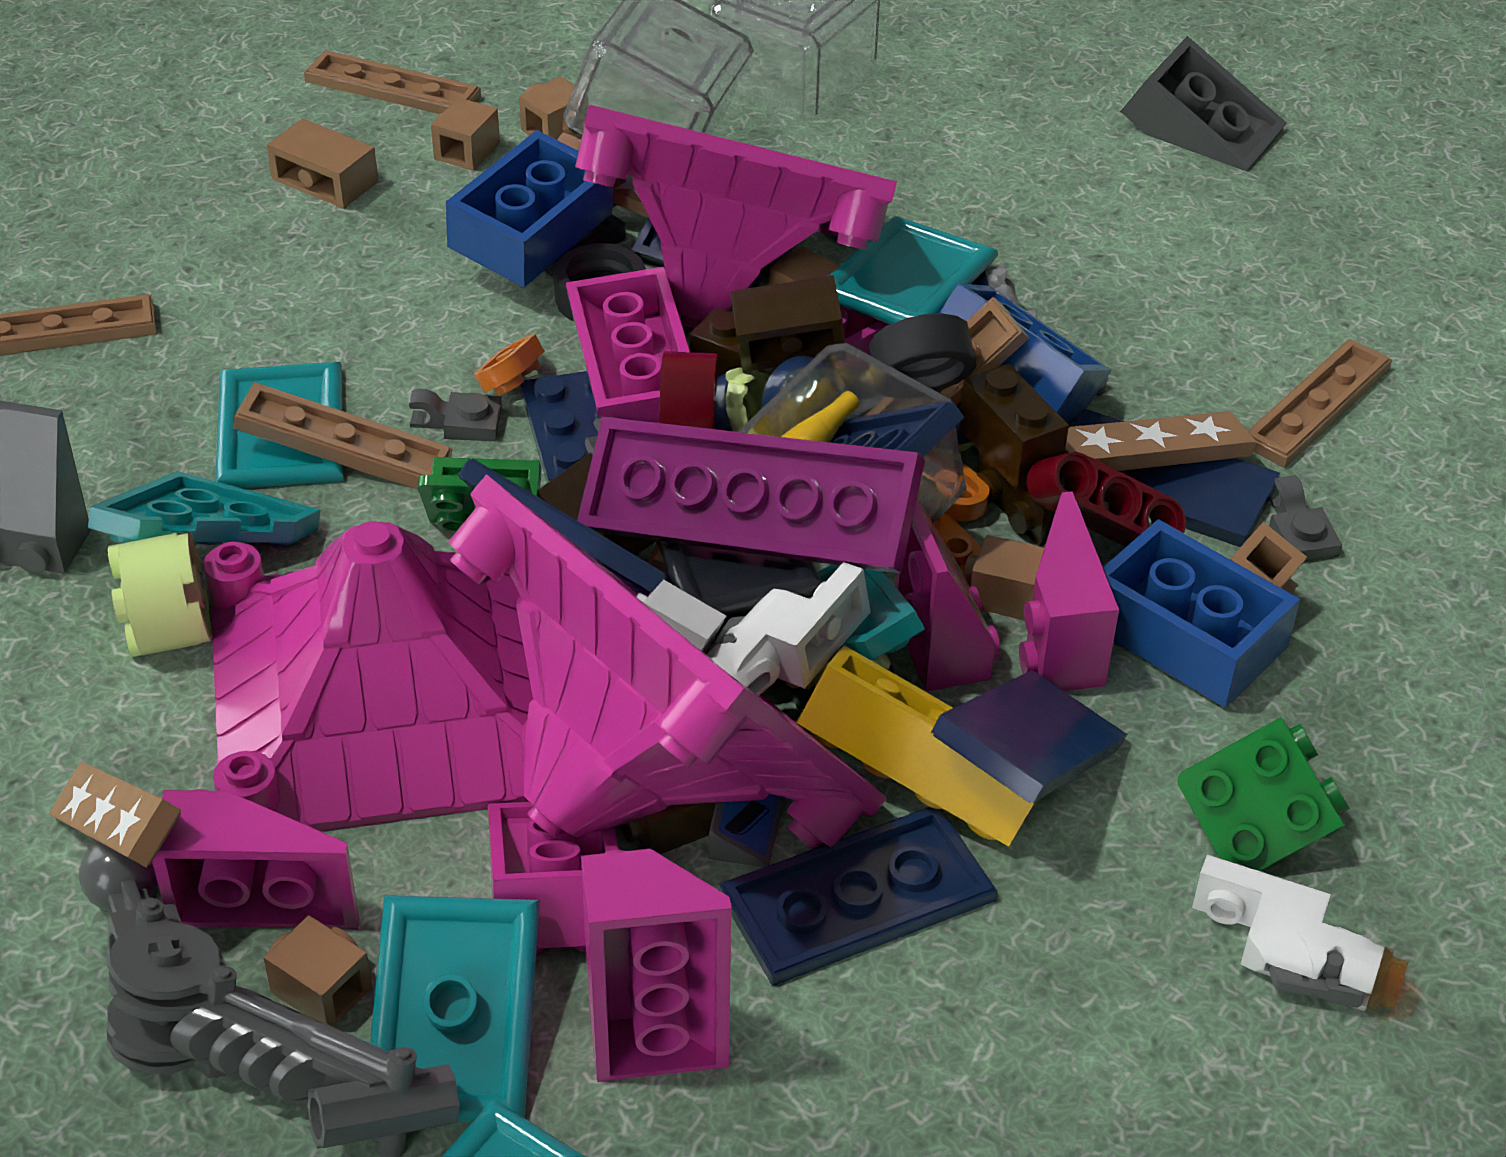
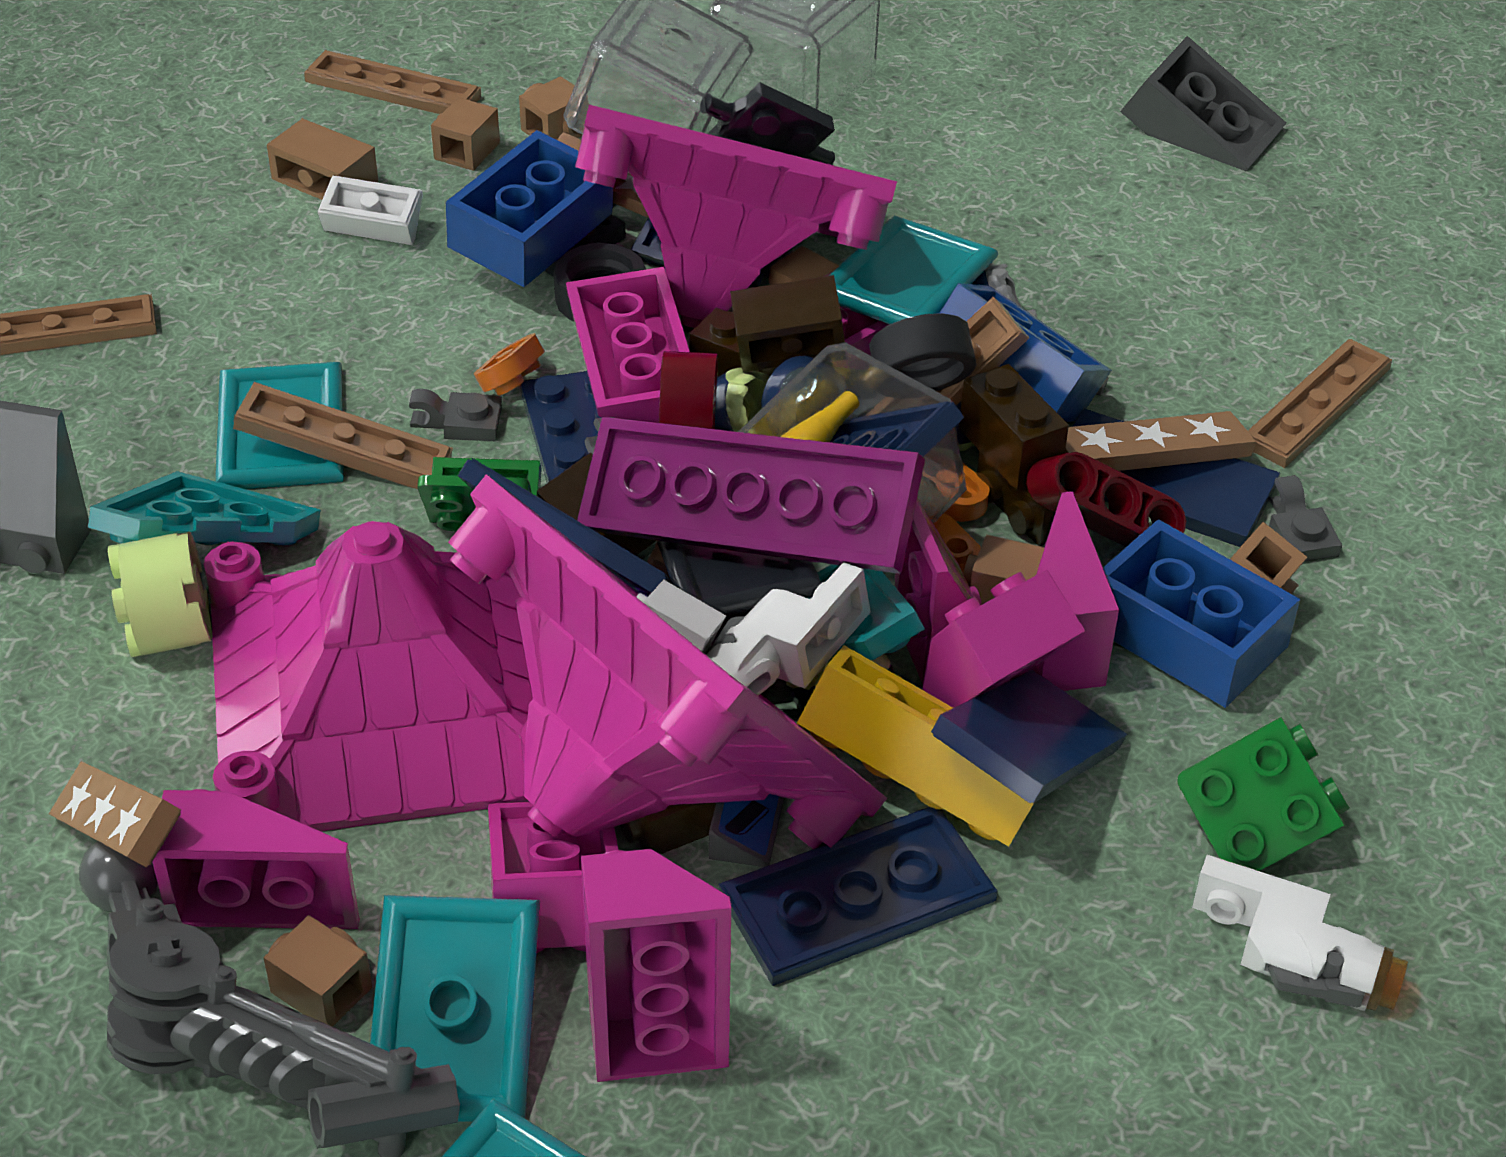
none -> white slope [318,175,423,245]
none -> black plate [700,82,835,165]
none -> dark pink slope [923,569,1085,708]

